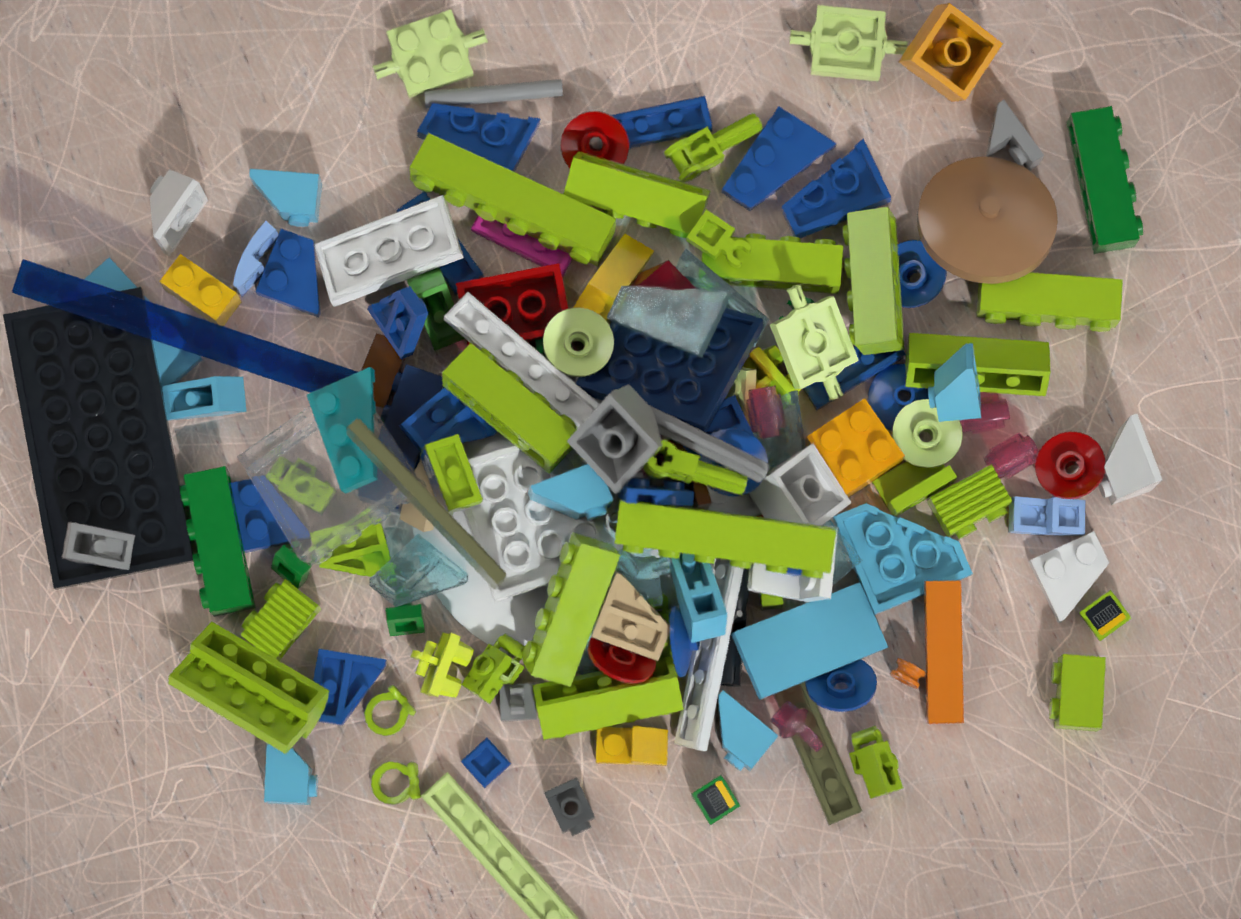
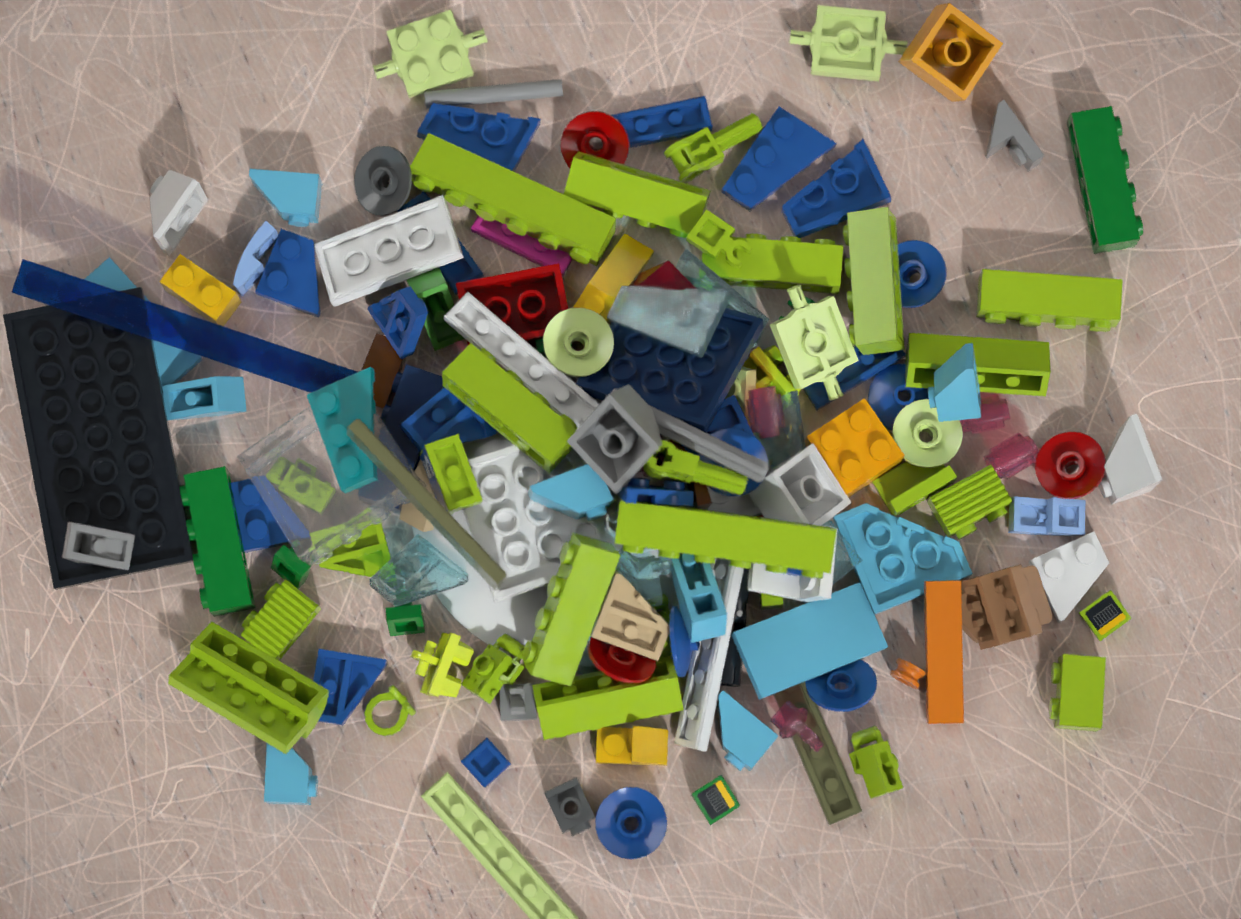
lime piece [371,762,421,805] -> none
medium nougat dish [917,157,1058,284] -> none
none -> dark grey dish [354,146,412,215]
none -> blue dish [595,787,667,859]
none -> medium nougat piece [961,564,1053,650]

